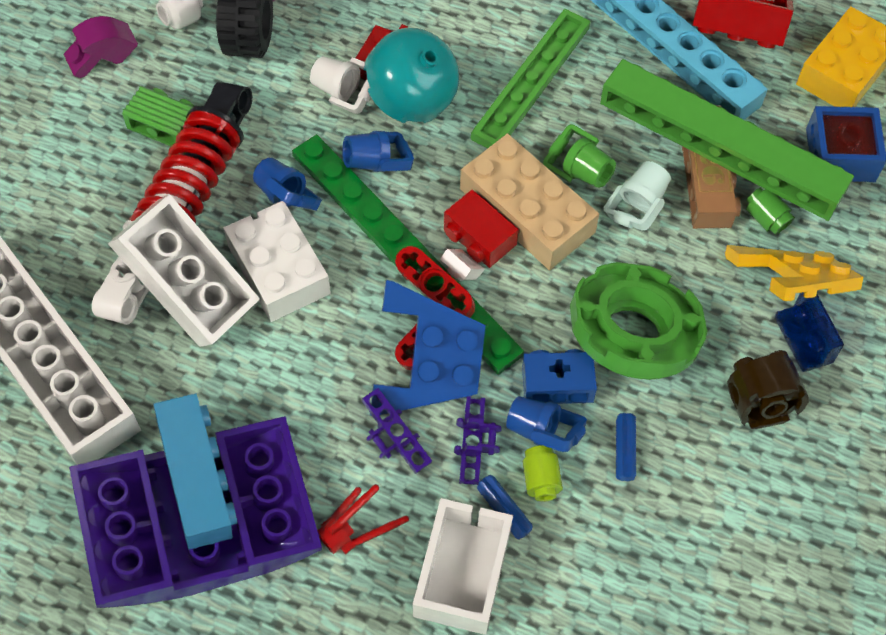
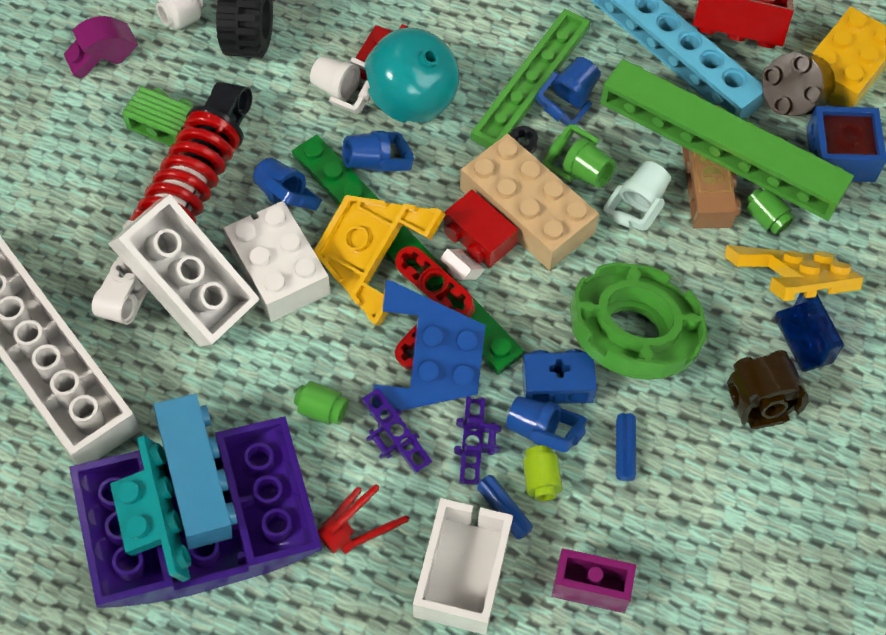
none -> teal bracket [110,435,191,582]
none -> bright green brick [294,381,349,425]
none -> yellow wing [314,195,446,326]
none -> black bush [510,126,538,154]
none -> blue piece [535,57,601,126]
none -> magenta brick [551,548,636,614]
none -> dark brown brick [762,52,836,116]

